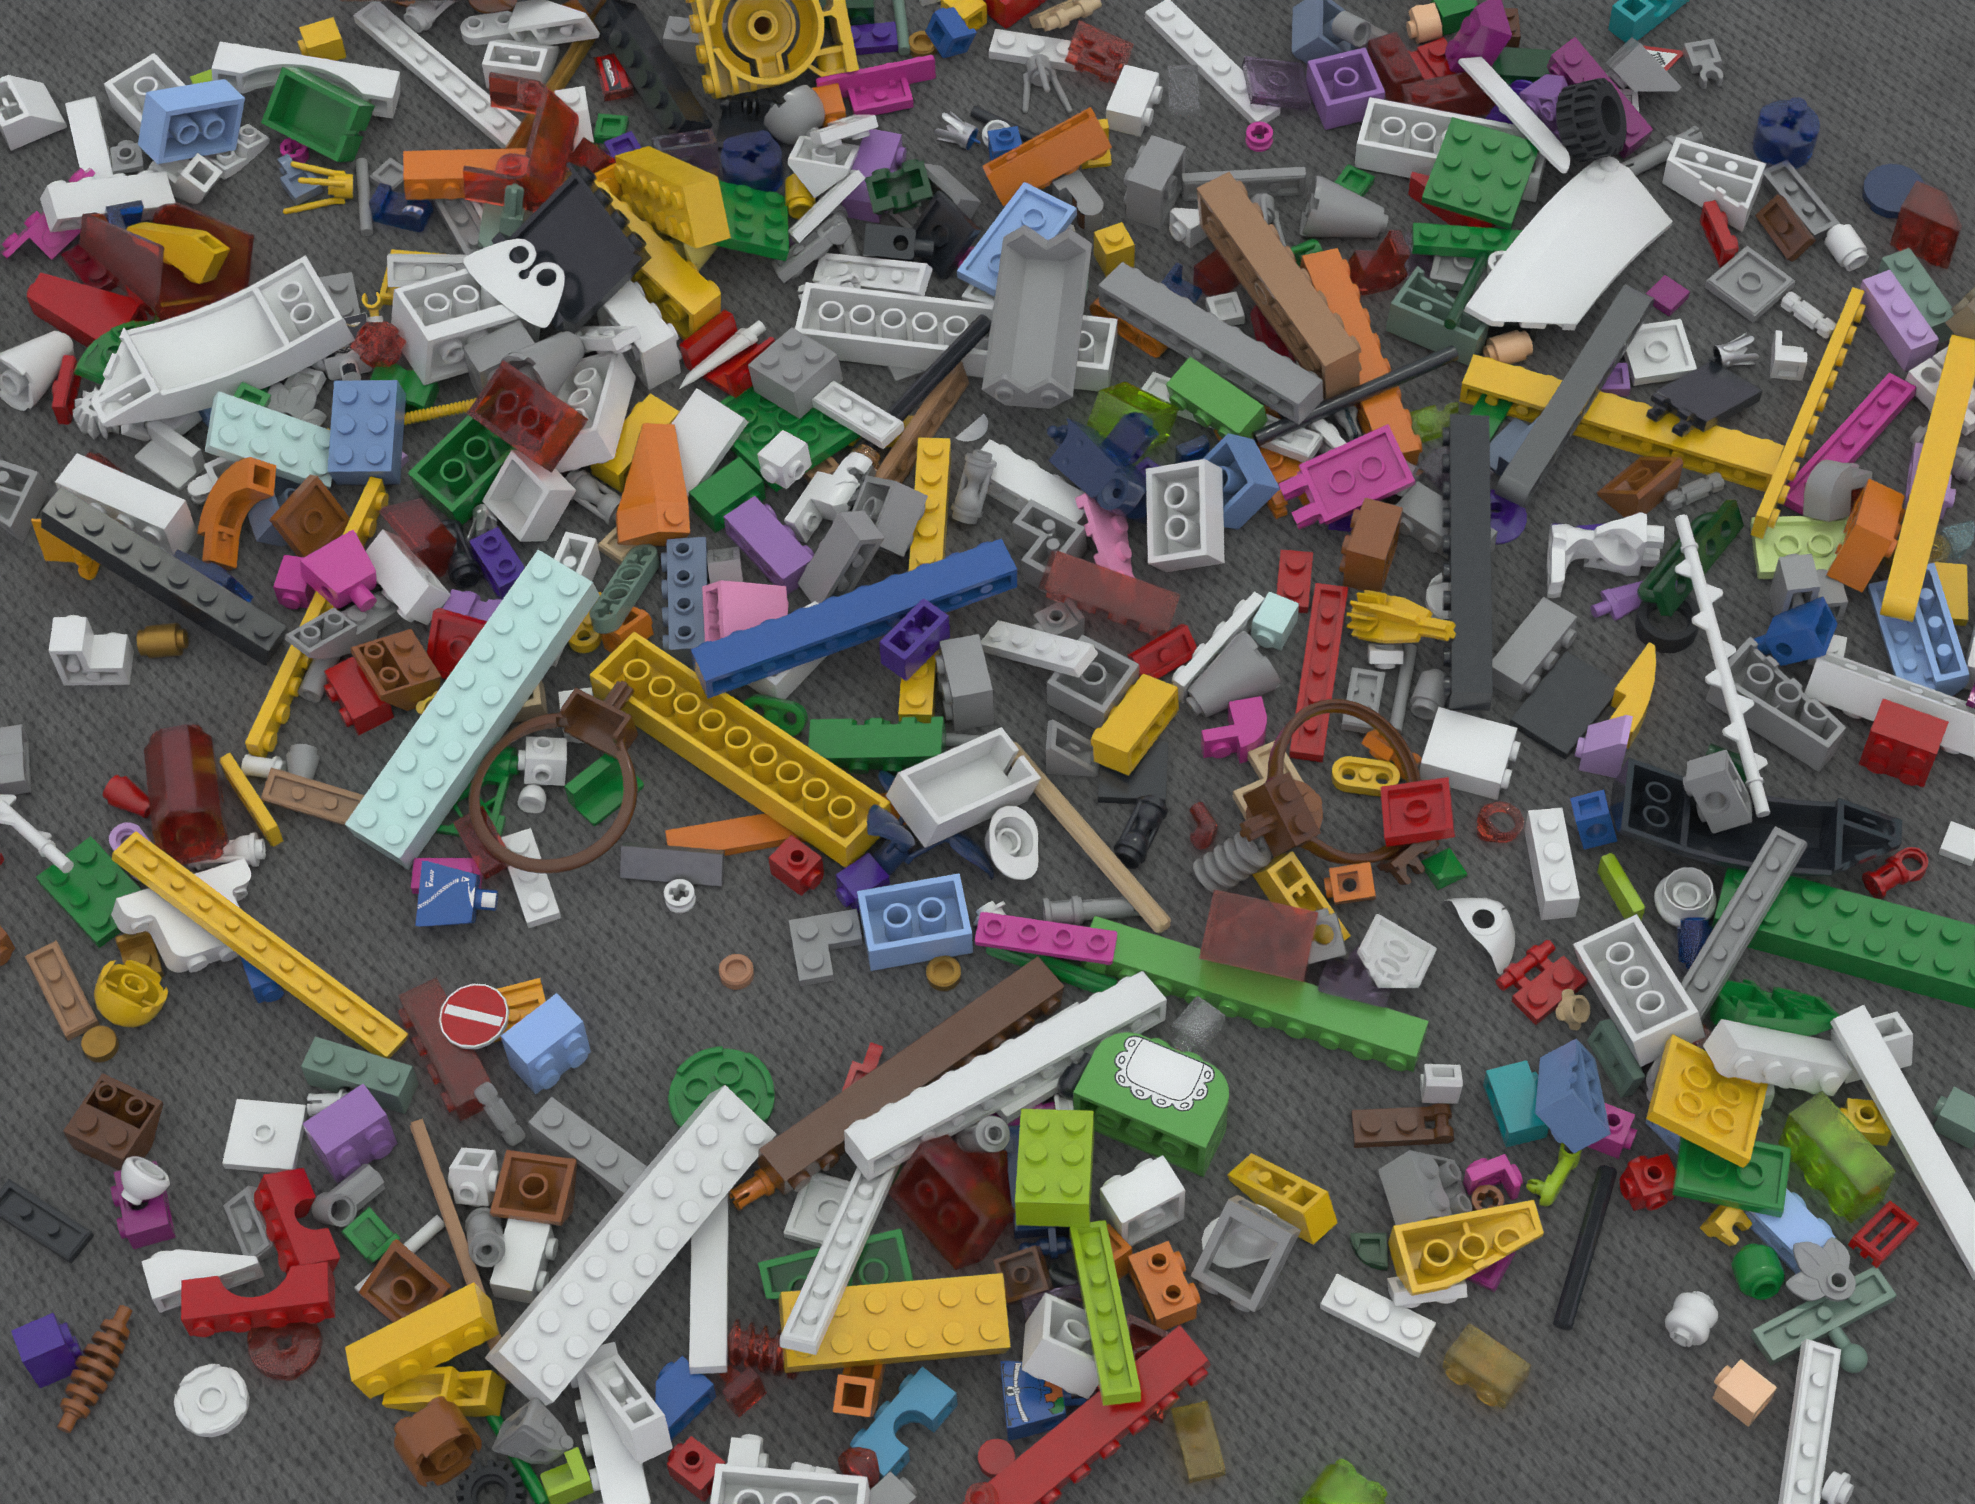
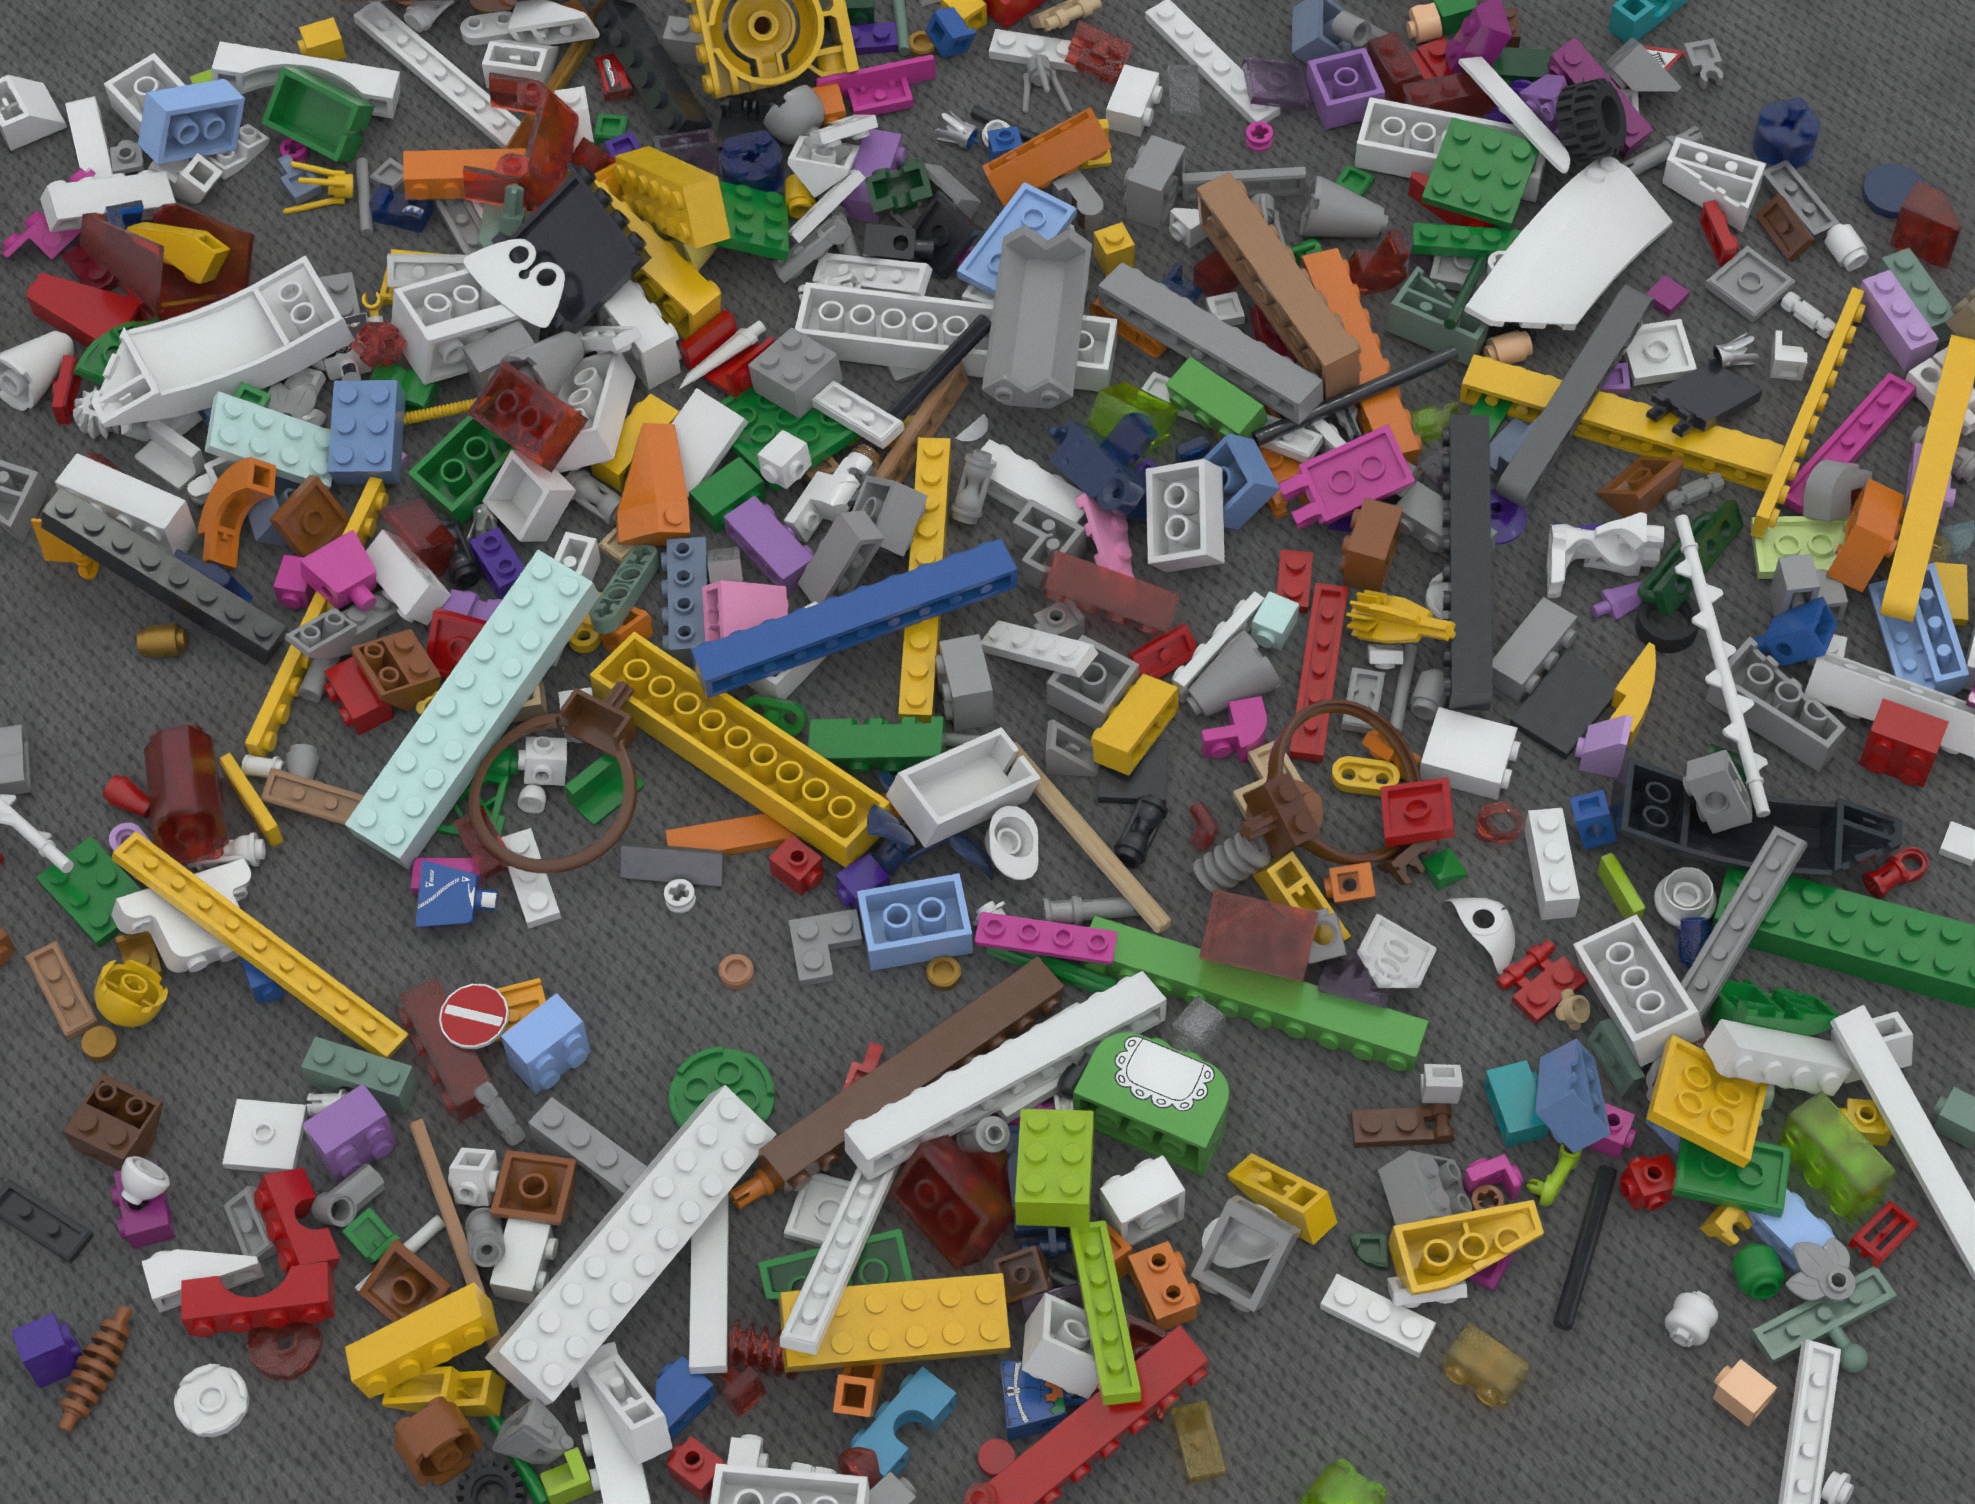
white brick [49,615,134,685] -> none
dark purple brick [879,598,950,681] -> none

